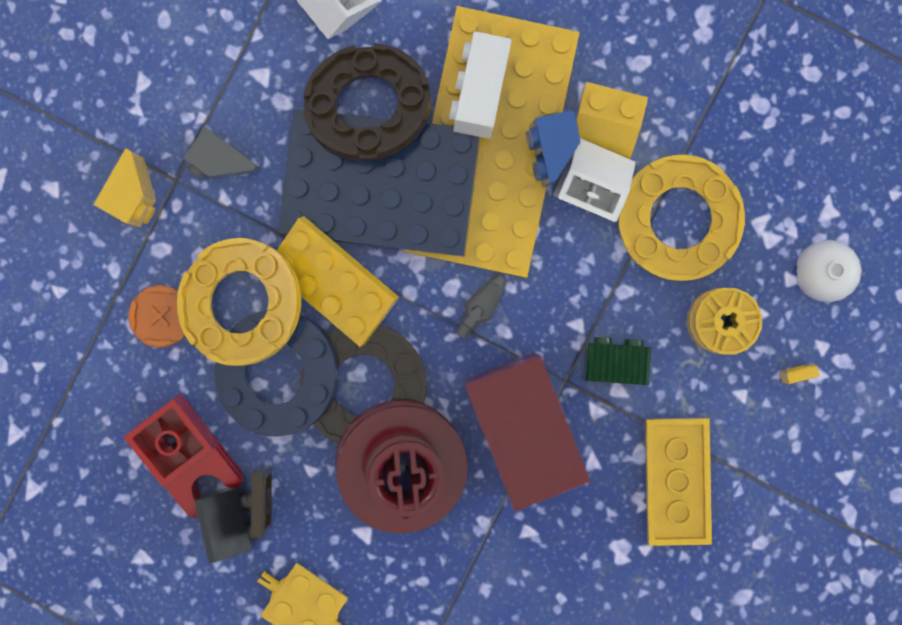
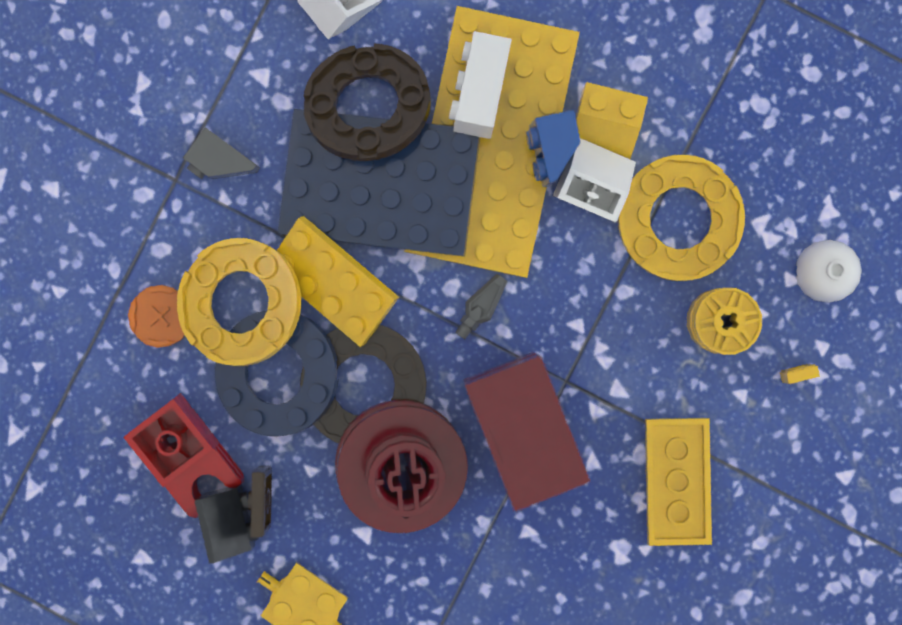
yellow slope [93,148,156,228] -> none
dark green brick [583,337,651,385] -> none

